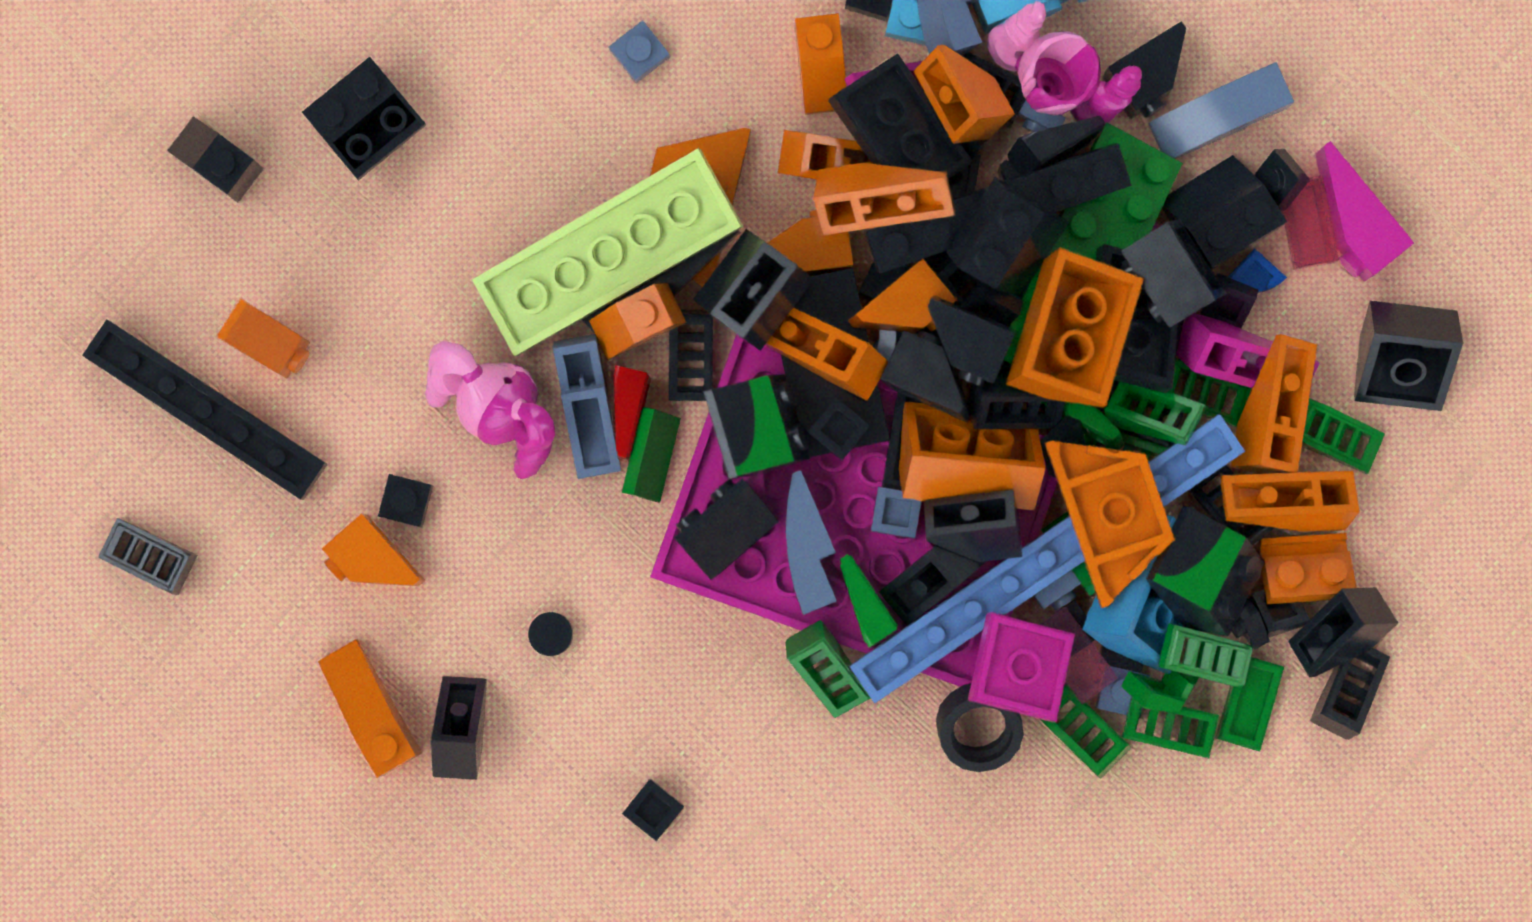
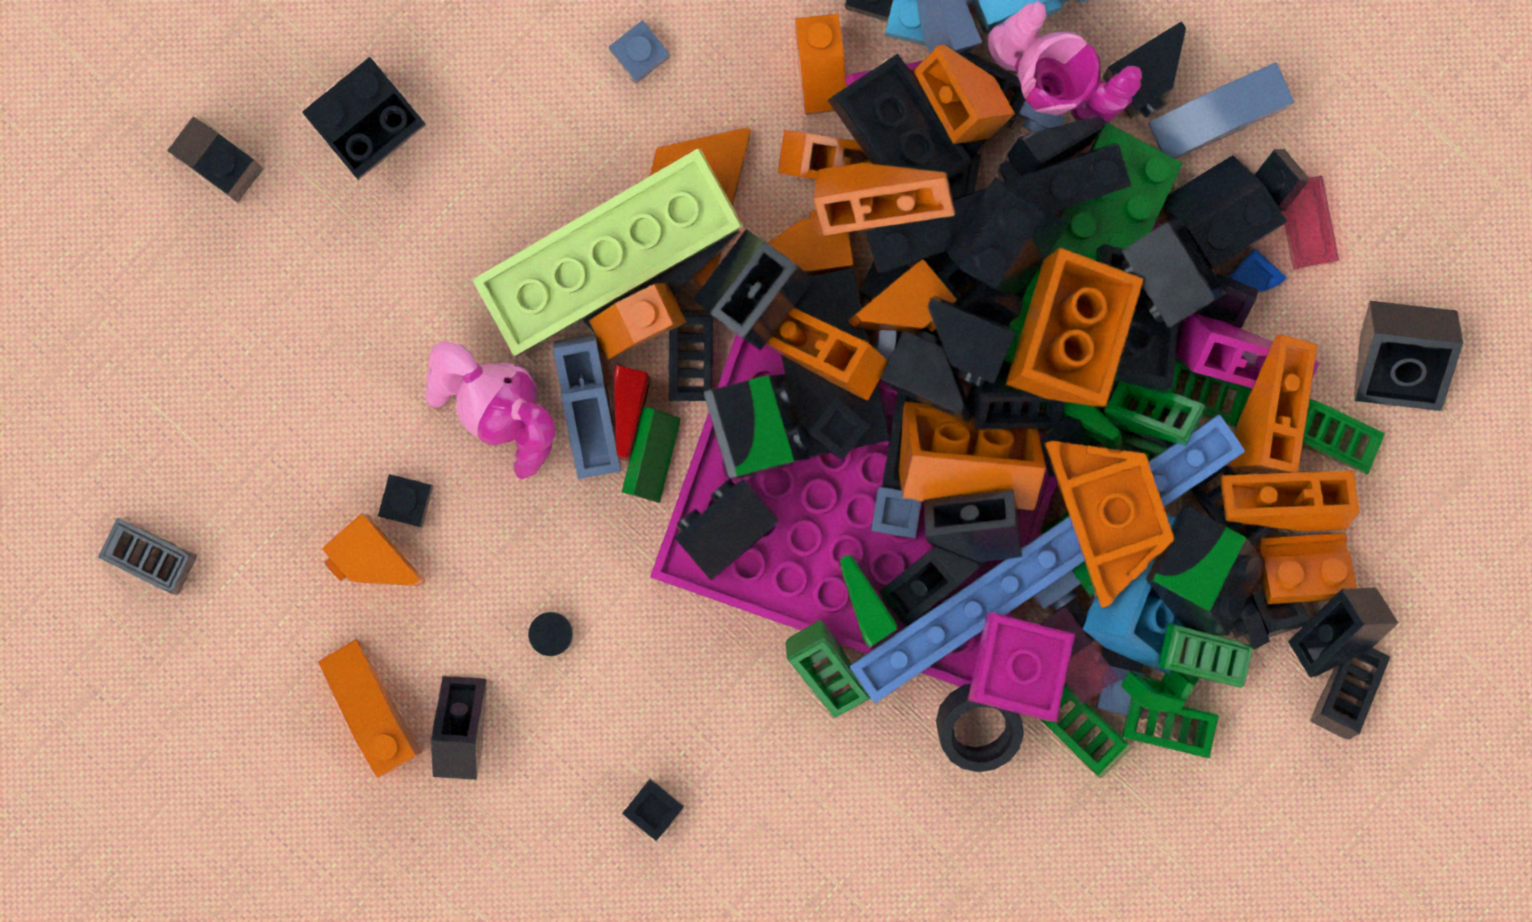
black plate [82,319,328,501] -> none
orange slope [216,298,310,378] -> none
sand blue slope [786,470,837,615] -> none
green tile [1215,657,1284,752] -> none
dark pink slope [1315,141,1414,281] -> none

